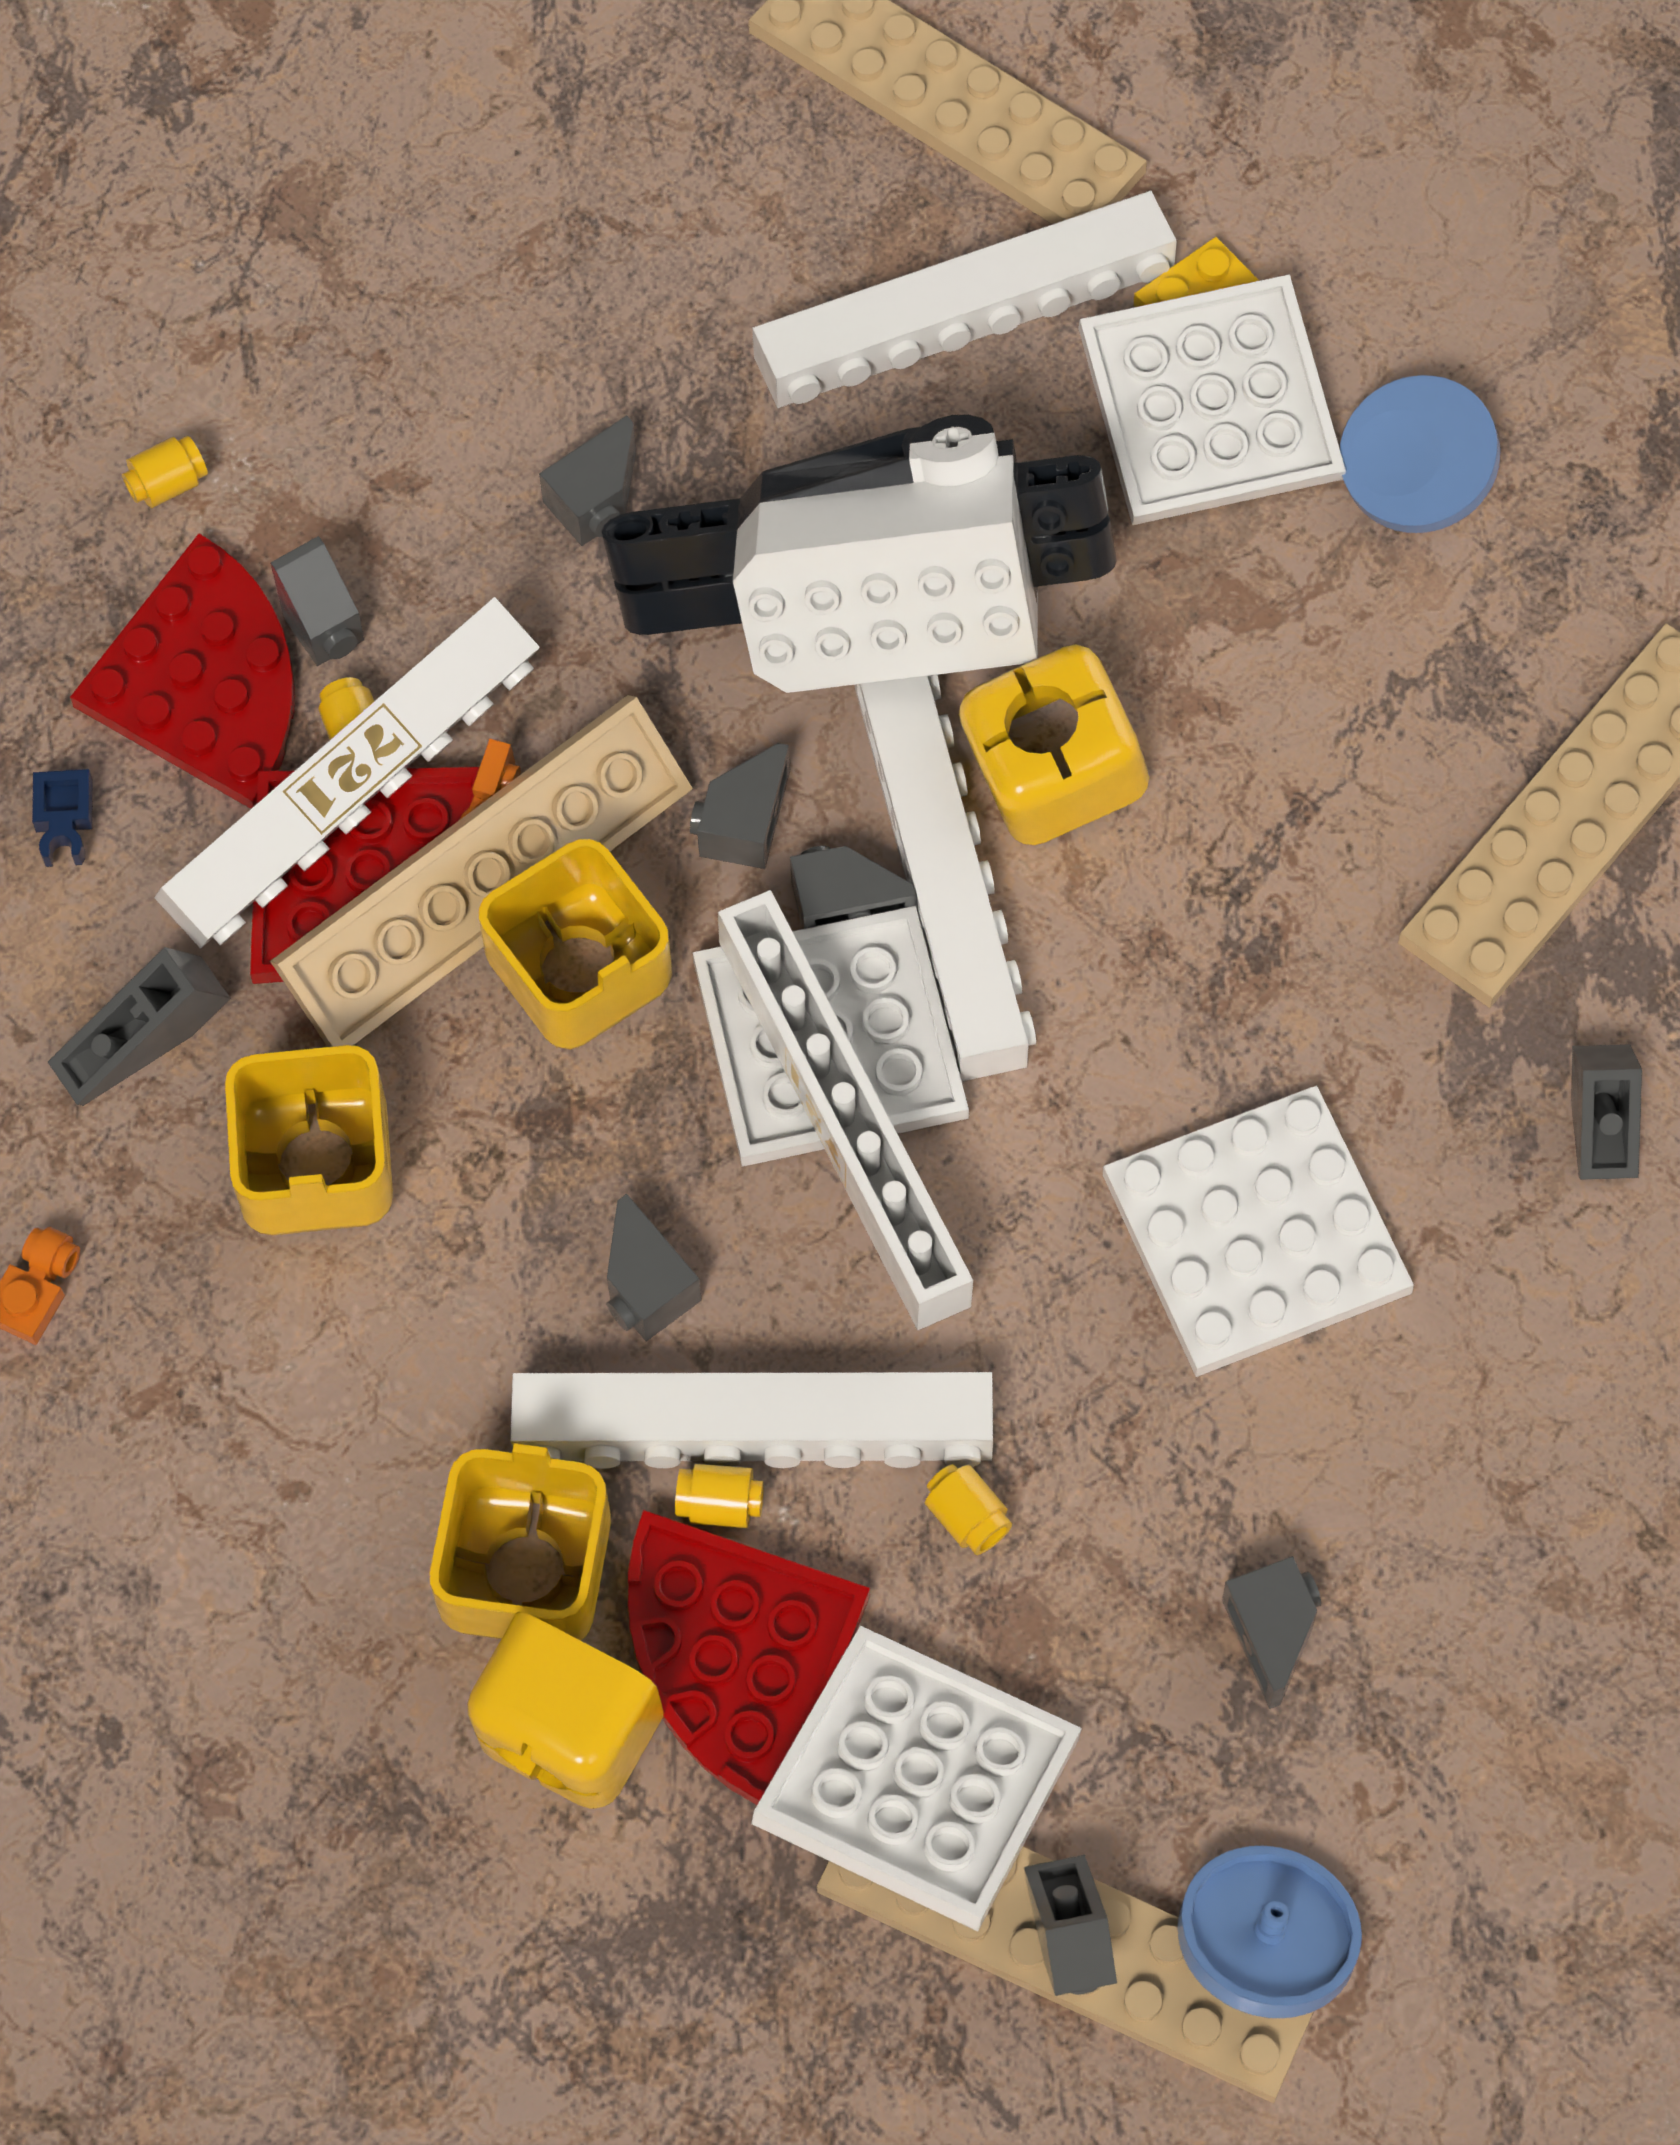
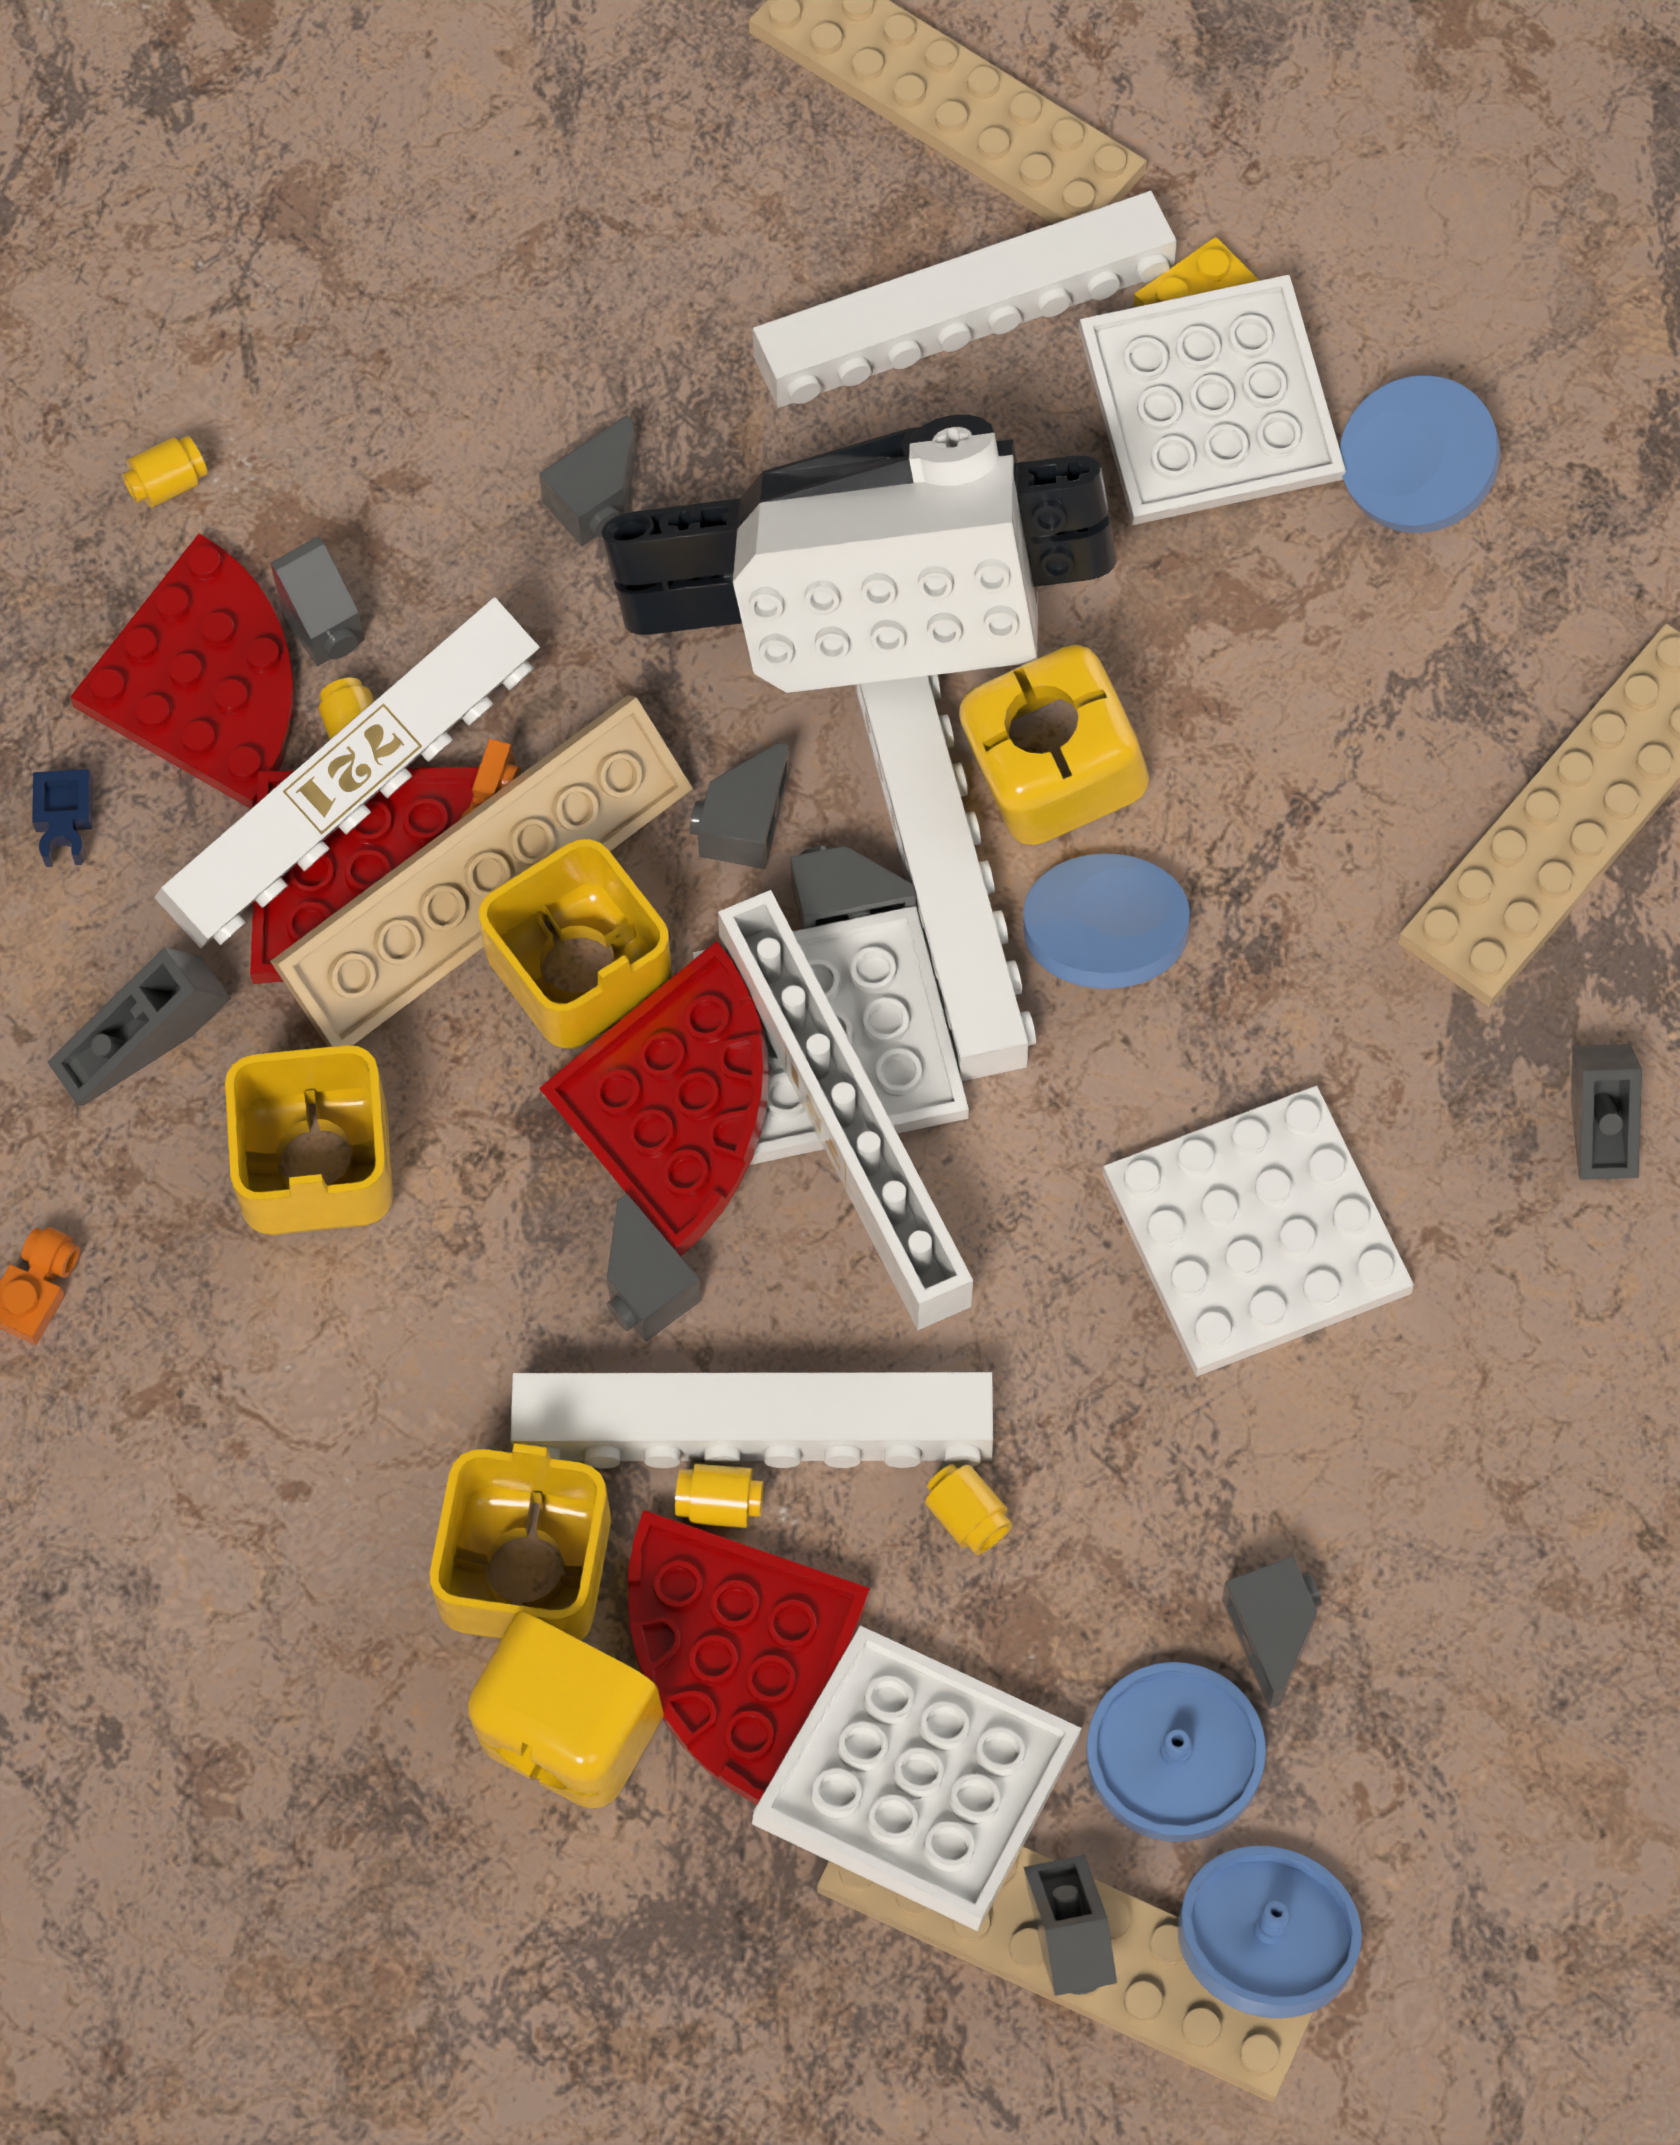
none -> red plate [539,941,769,1256]
none -> medium blue piece [1023,854,1190,989]
none -> medium blue piece [1086,1662,1266,1842]

